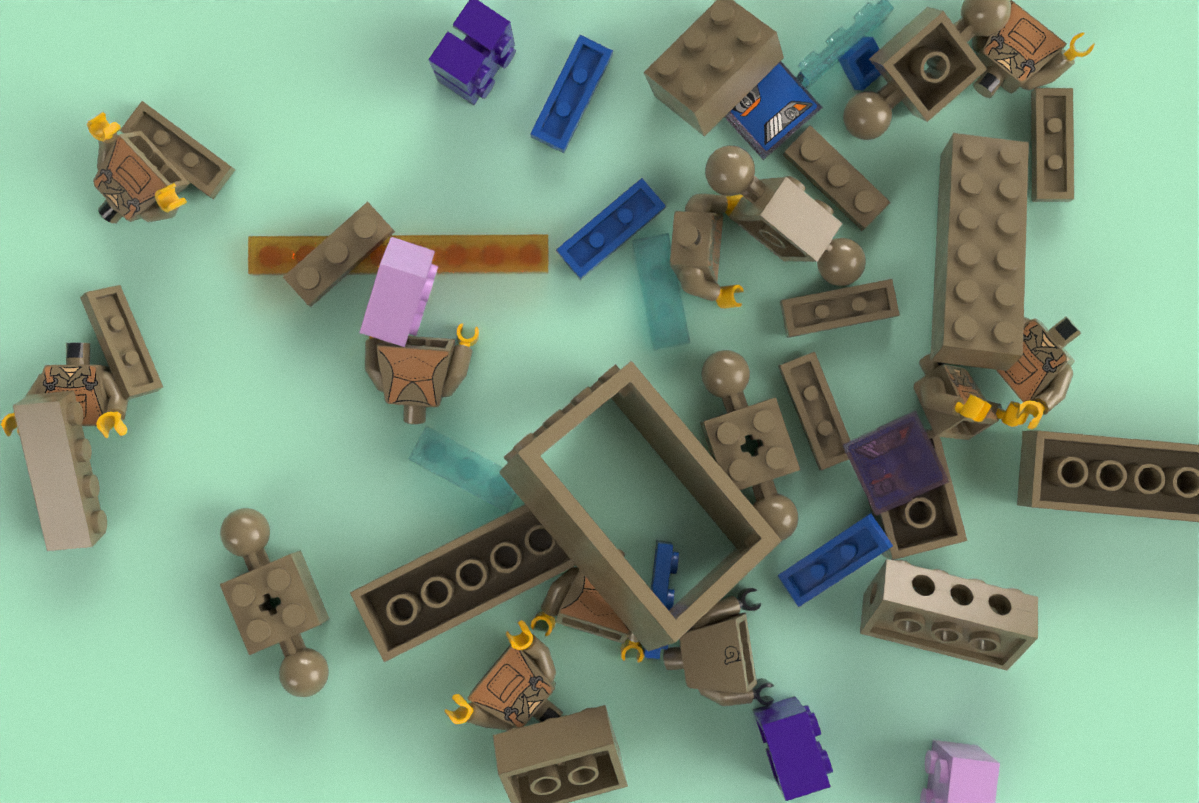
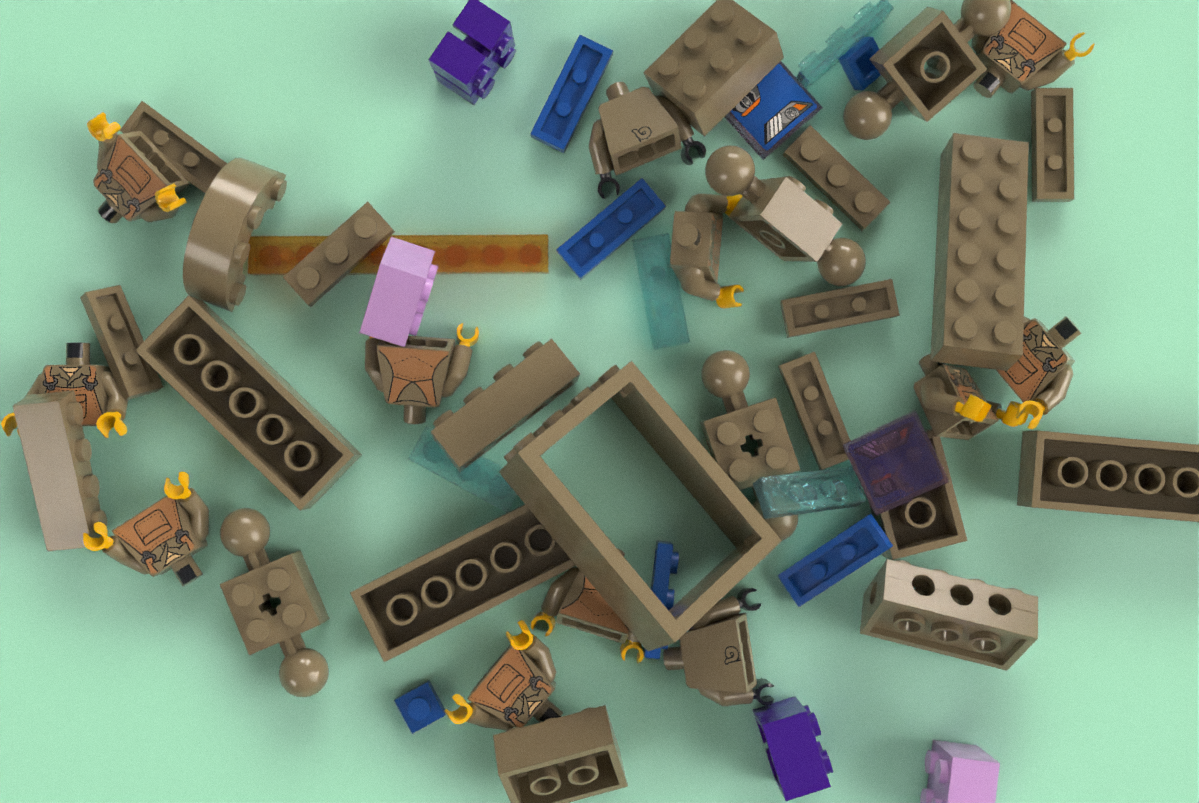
none -> torso [83,471,209,586]
none -> dark tan brick [135,295,362,511]
none -> dark tan brick [183,158,287,312]
none -> blue plate [394,680,446,734]
none -> dark tan brick [431,339,580,472]
none -> dark tan torso [589,82,706,199]
none -> clear light blue plate [753,466,866,519]

